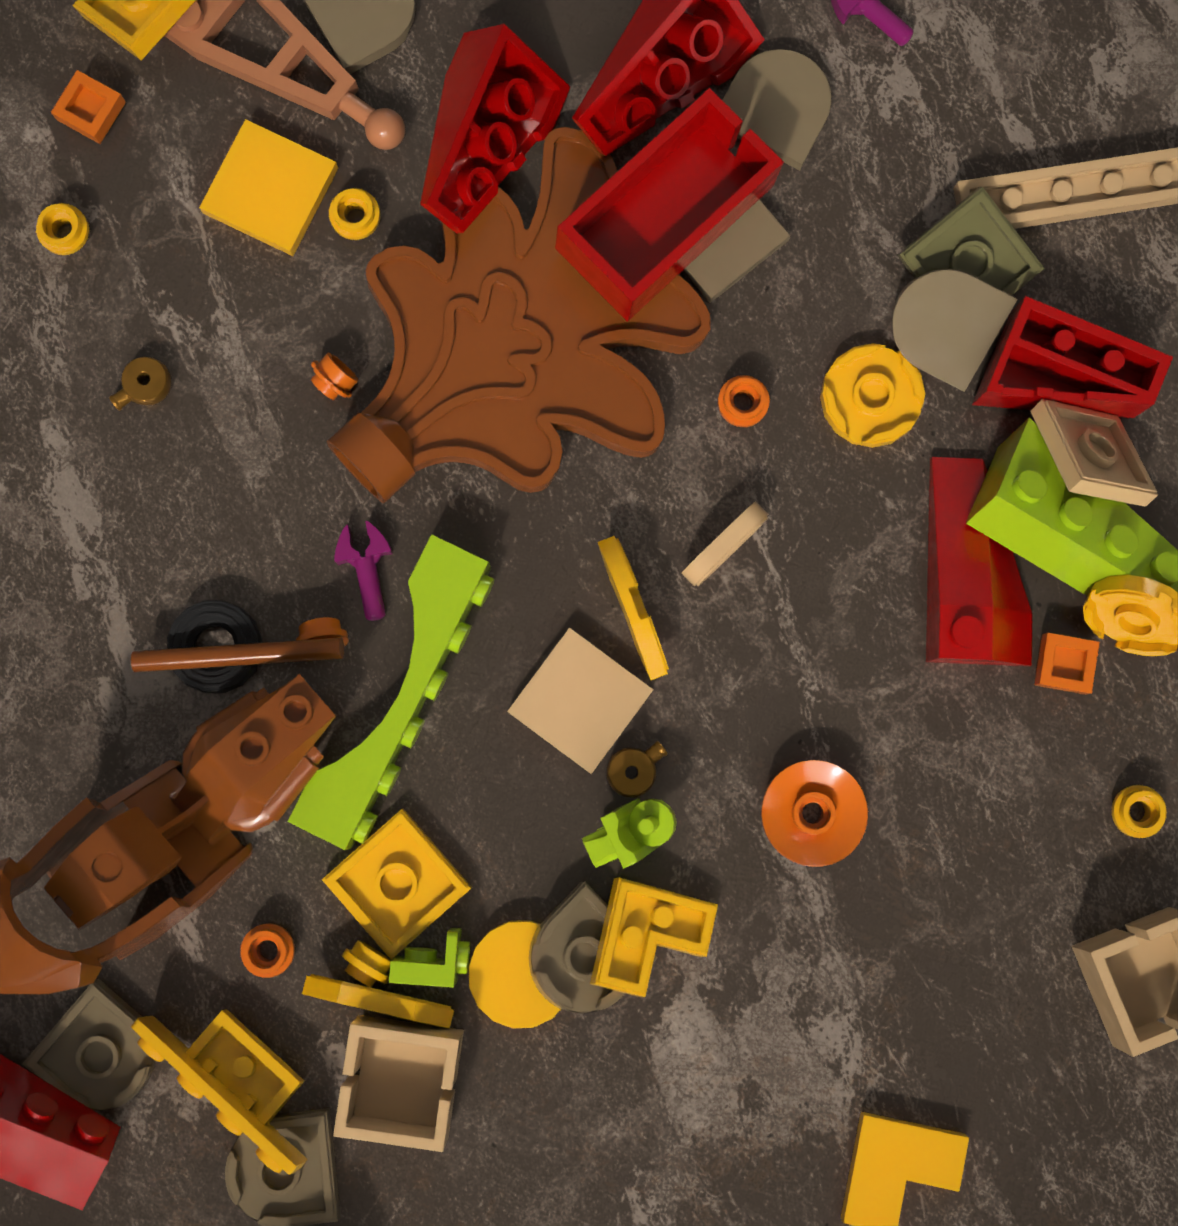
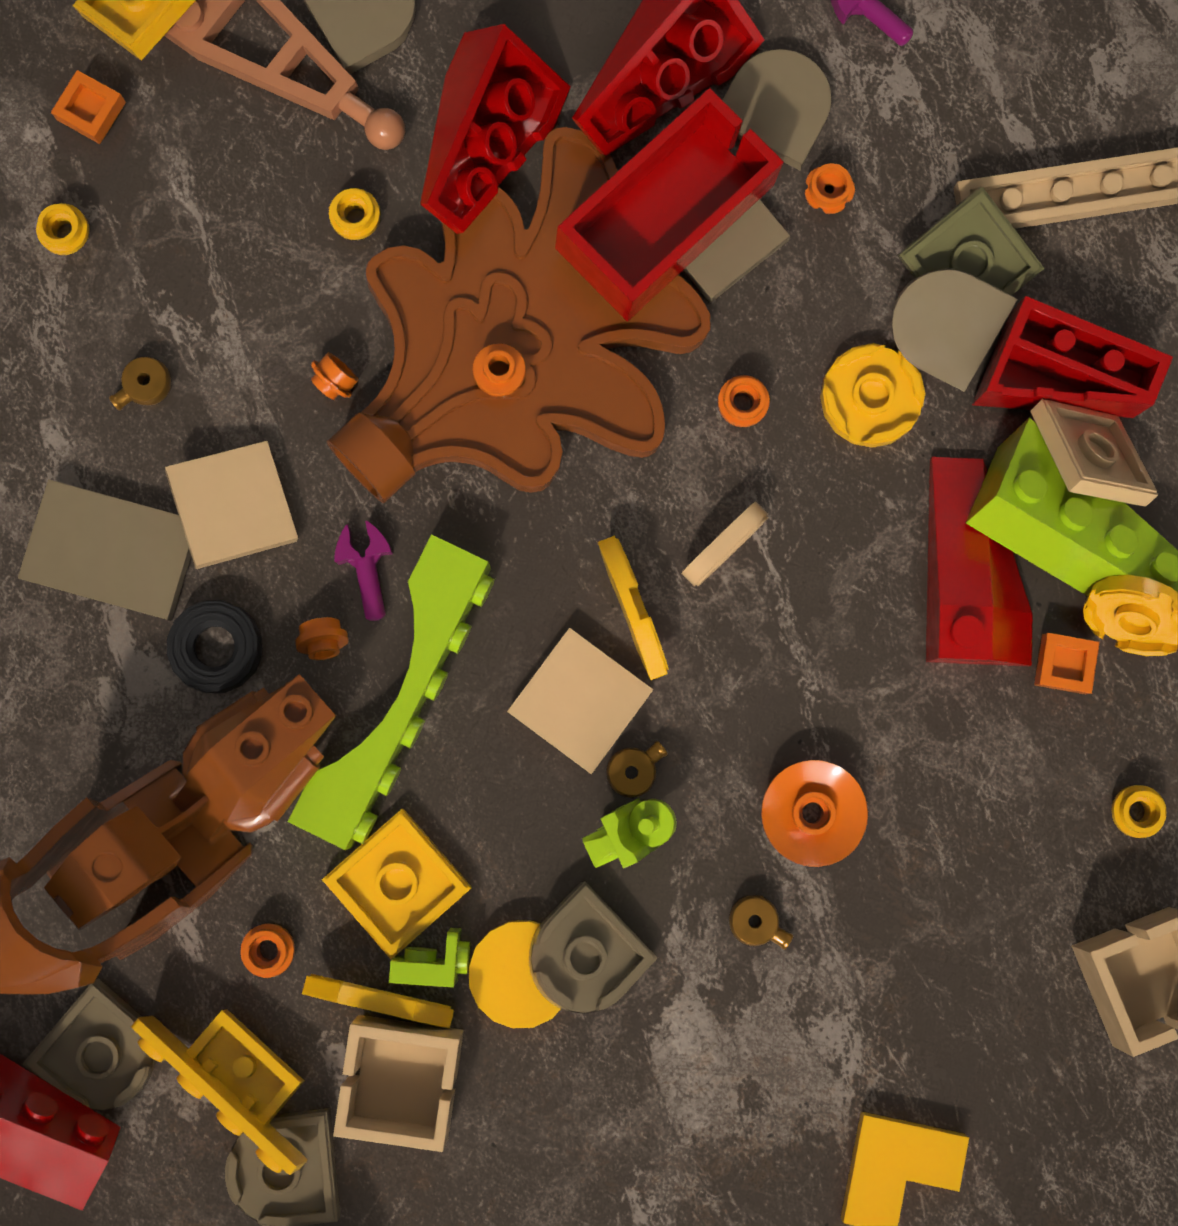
dark orange bar [131,638,344,672] -> none
yellow tile [199,119,339,256] -> none
yellow plate [342,940,391,988] -> none
yellow tile [590,877,718,997] -> none
none -> dark tan tile [18,479,191,621]
none -> tan tile [165,441,298,569]
none -> orange plate [473,344,525,396]
none -> pearl gold piece [729,895,793,950]
none -> orange plate [805,163,855,214]

